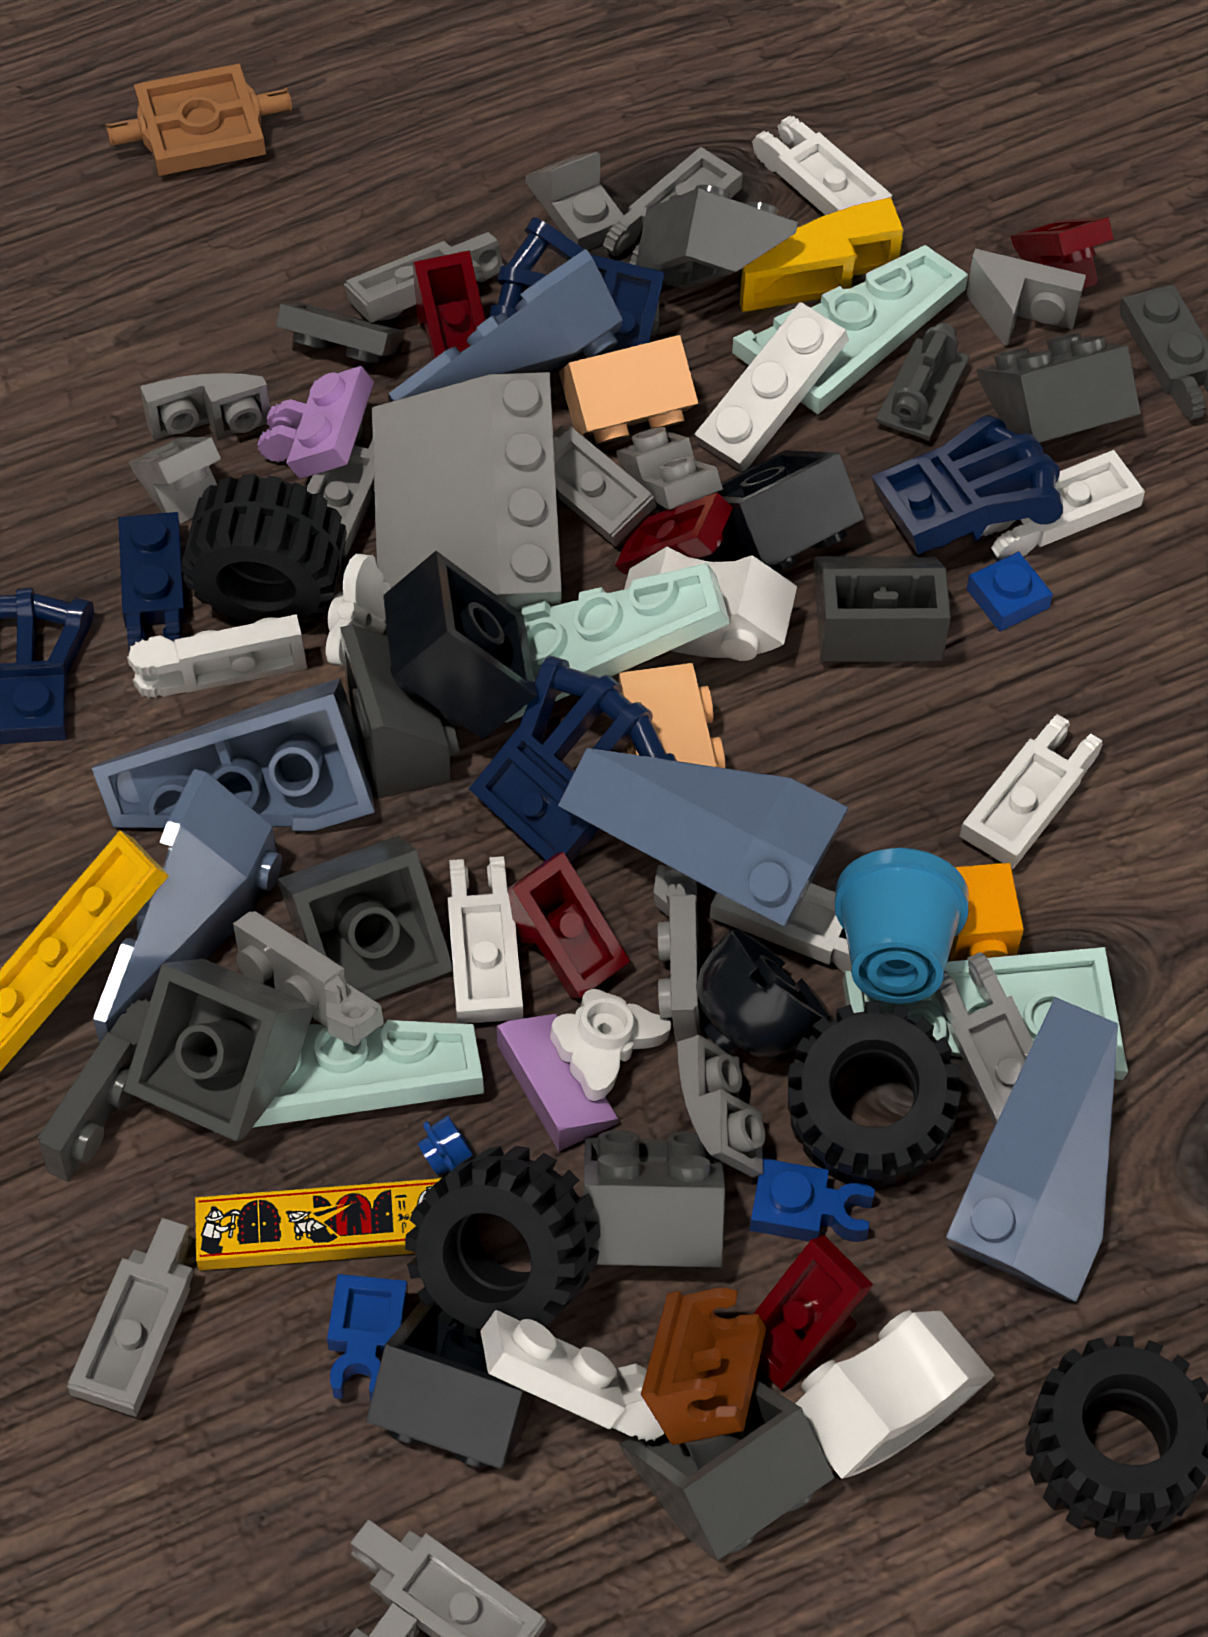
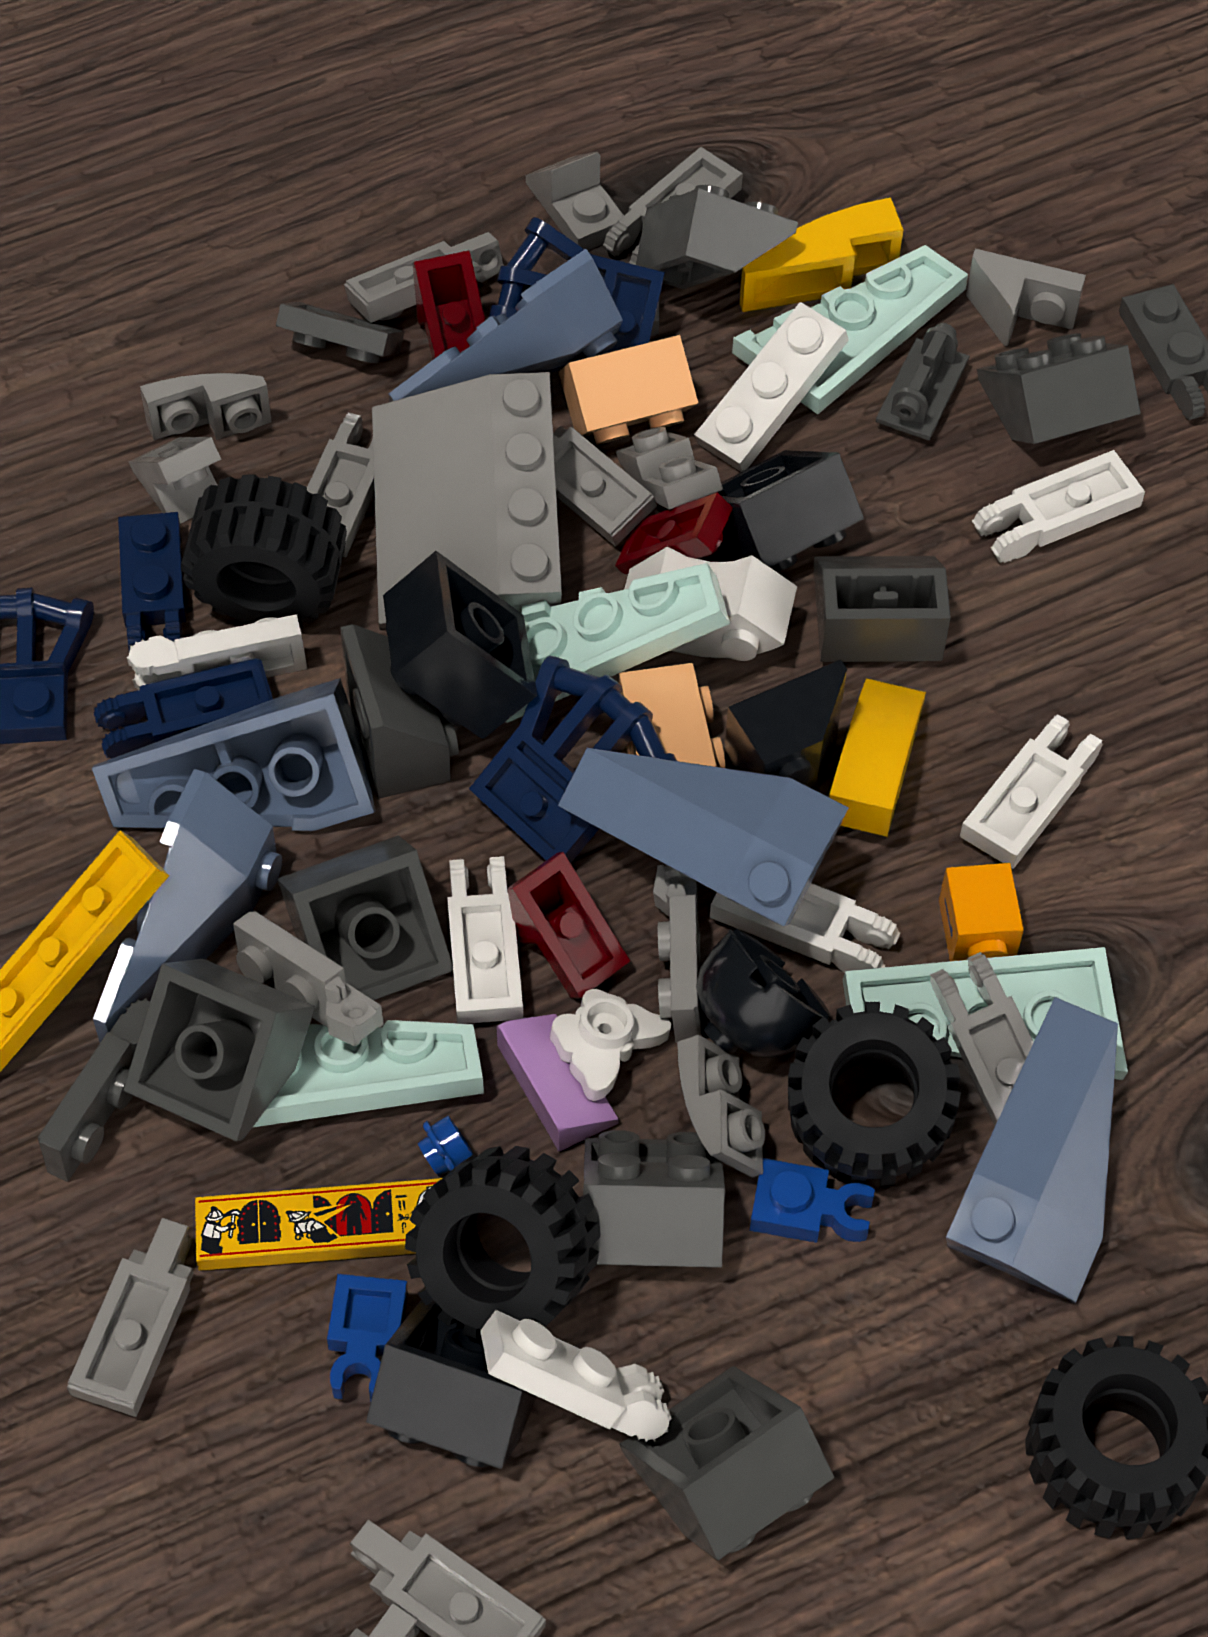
medium nougat plate [105,63,292,176] -> none
lavender hinge [257,366,374,479] -> none
white animal [325,554,391,666] -> none
dark orange hinge [641,1288,766,1445] -> none
white hinge [752,115,892,215] -> none
dark red slope [753,1235,874,1390] -> none
white brick [795,1310,995,1479] -> none
dark azure piece [835,848,969,1004] -> none
dark blue plate [871,415,1063,555] -> none
blue plate [966,552,1053,632] -> none
dark red slope [1011,217,1114,289] -> none
none -> dark blue hinge [93,658,273,759]
none -> black slope [724,660,847,792]
none -> yellow slope [829,678,926,837]

